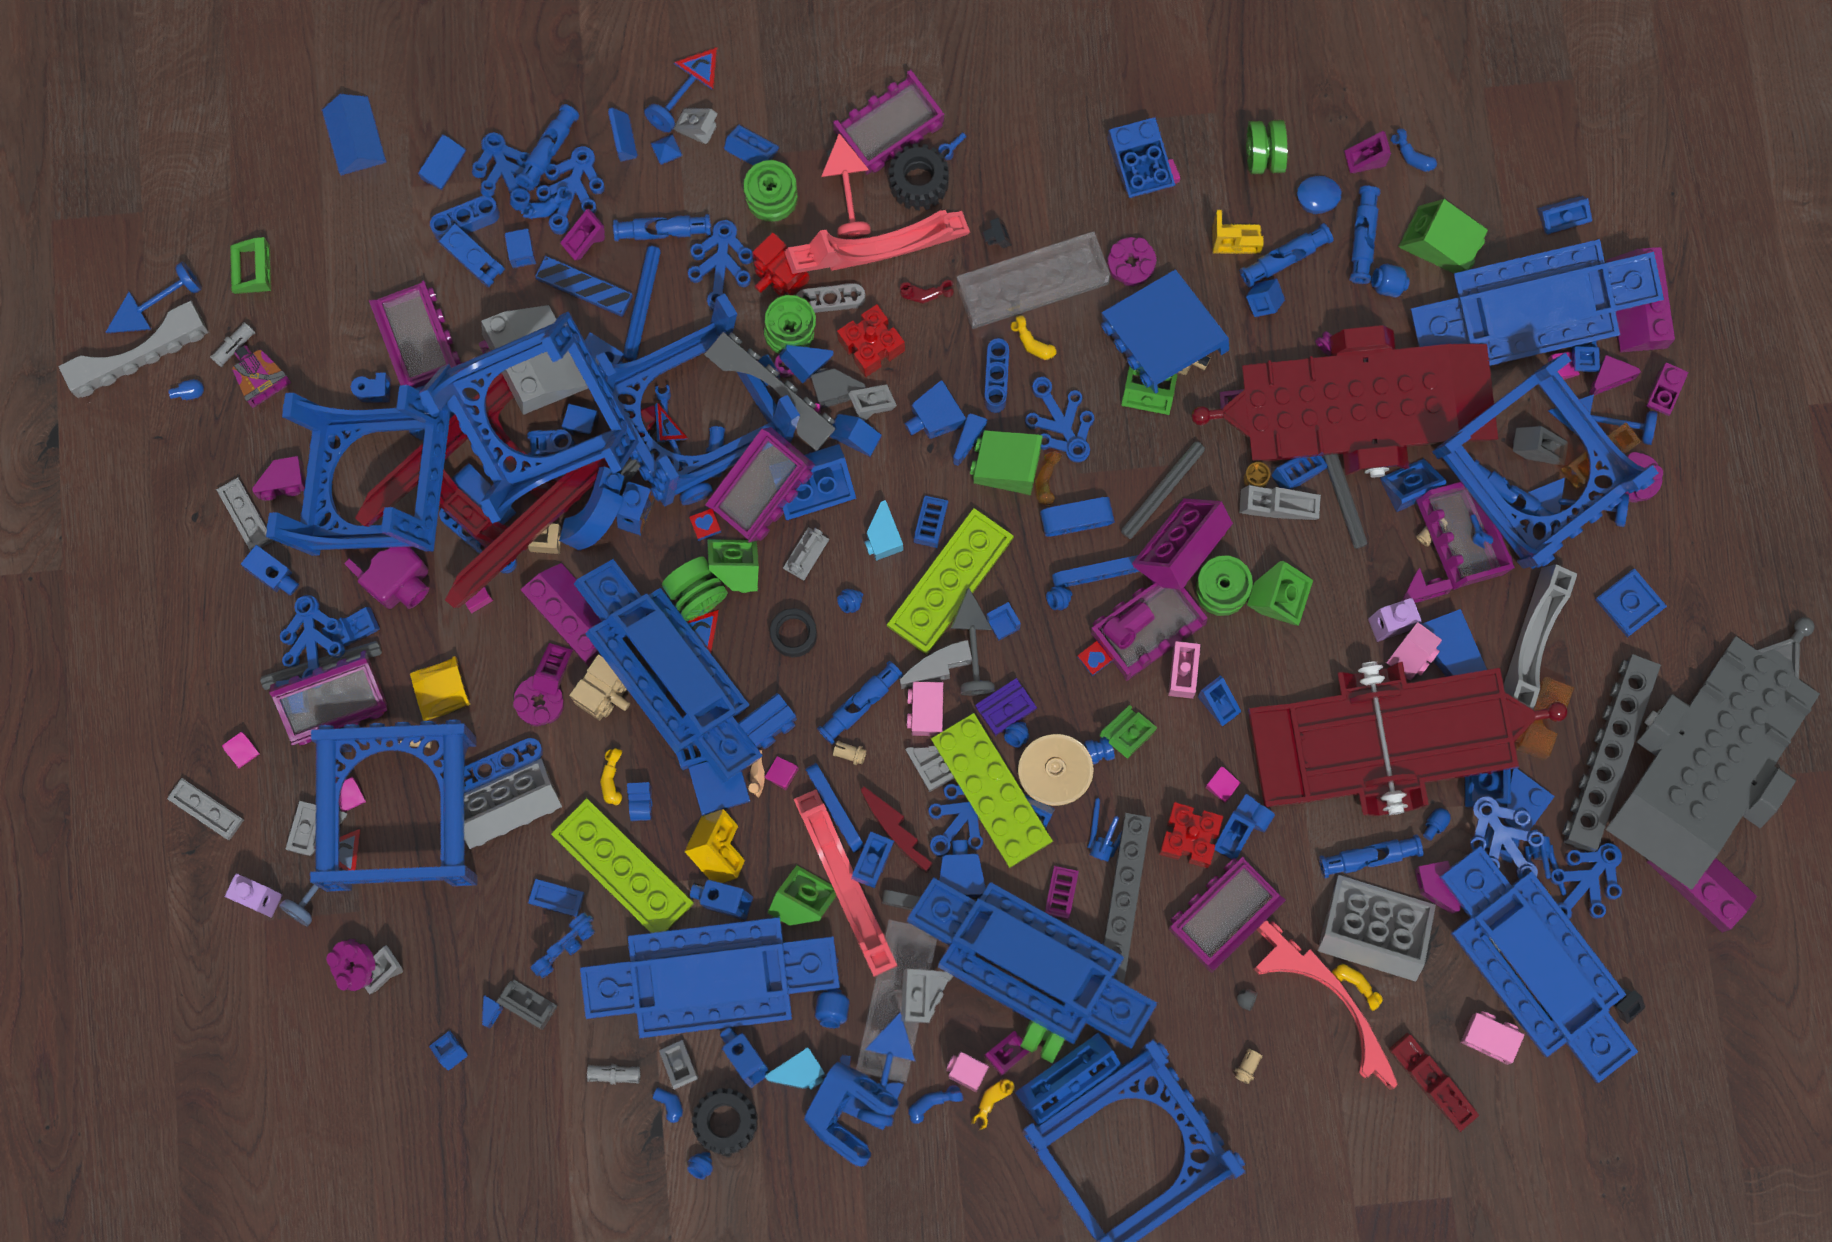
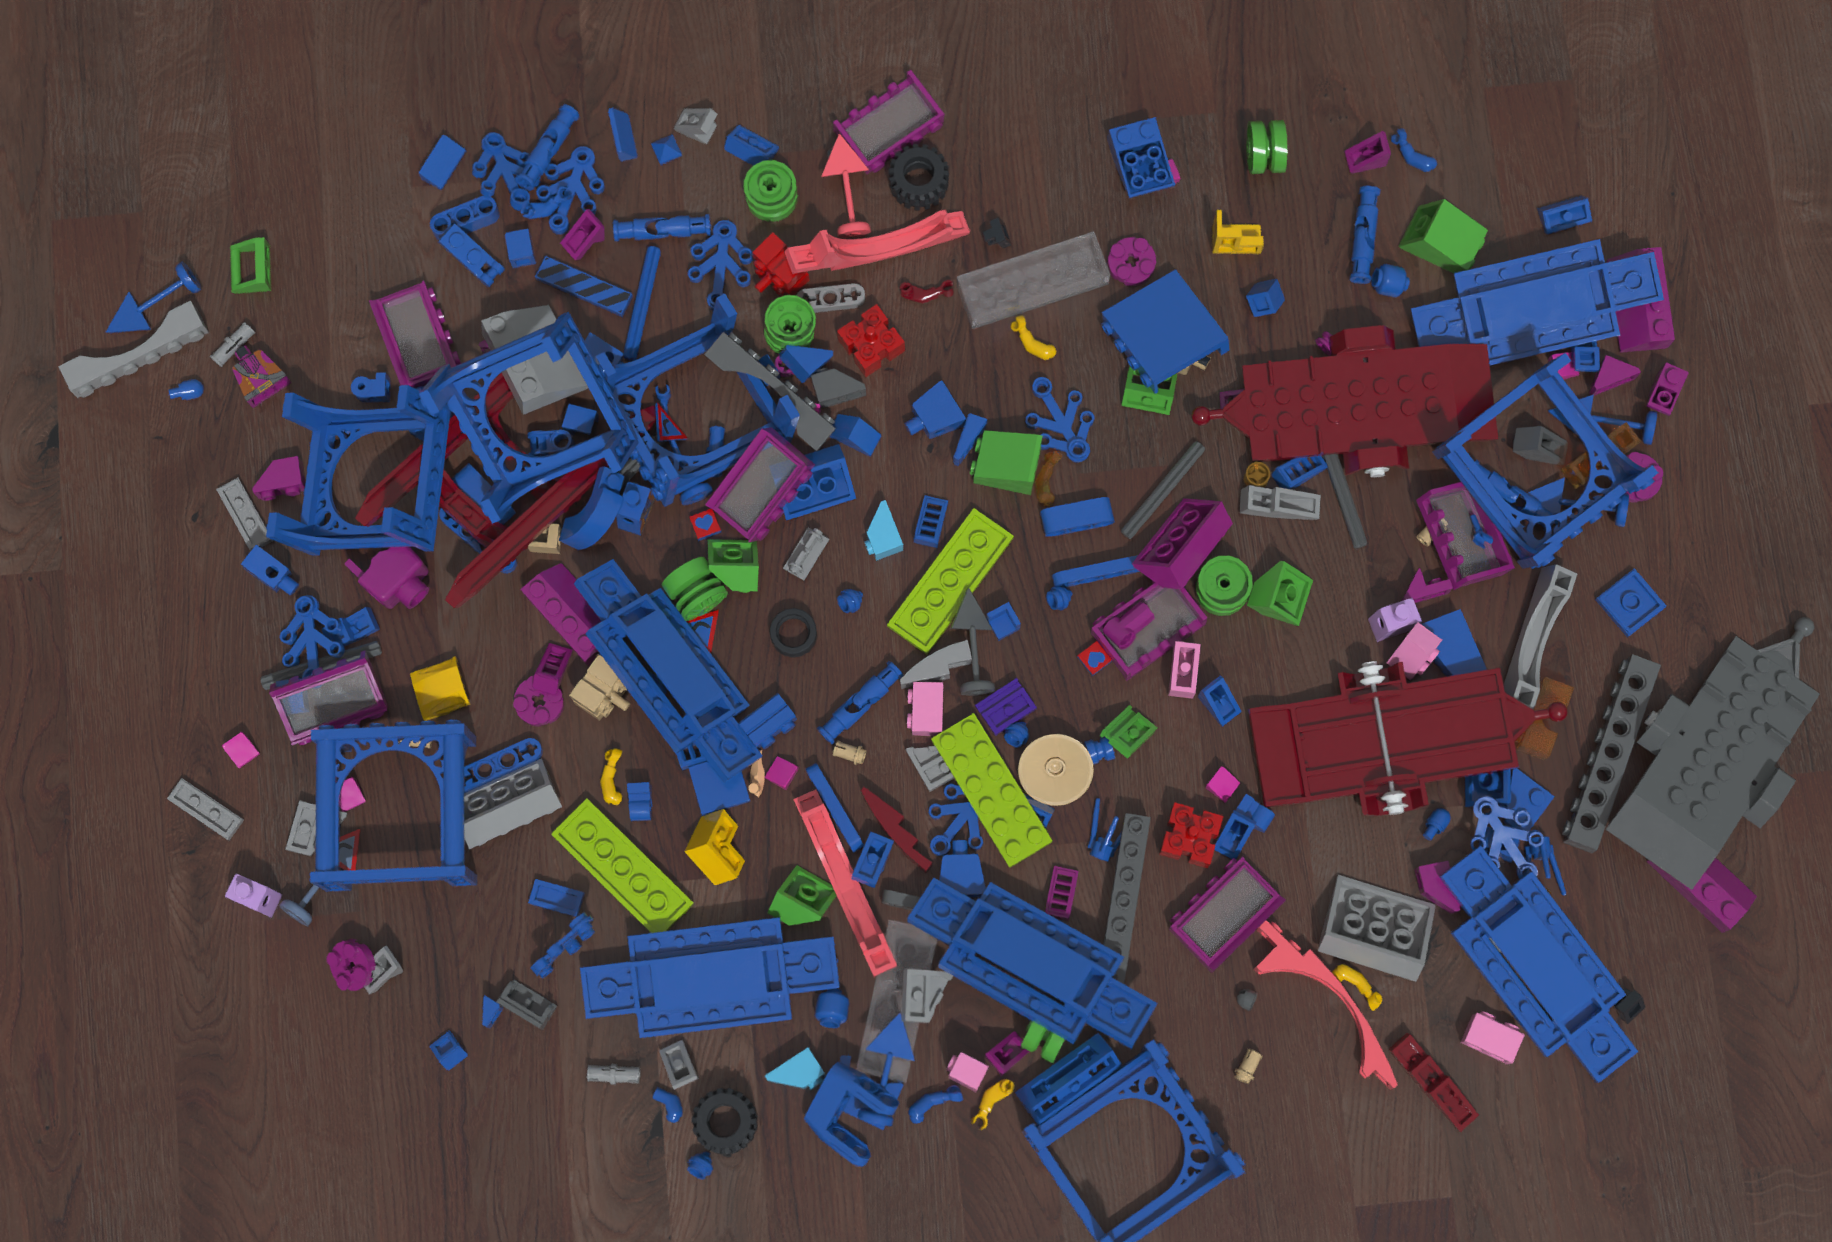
blue slope [322,94,386,175] -> none
dark pink slope [465,587,493,613] -> none
blue piece [644,47,717,133] -> none
blue torso [690,880,753,921] -> none
blue torso [720,1027,770,1088] -> none
light grey slope [848,385,897,421] -> none
blue hand [938,133,966,160] -> none
blue beam [984,338,1009,413] -> none
blue piece [1240,223,1333,287] -> none
blue hat [1297,176,1341,214] -> none
blue piece [1319,834,1423,879] -> none
blue slope [1380,459,1446,512] -> none
blue plant [1550,844,1622,919] -> none

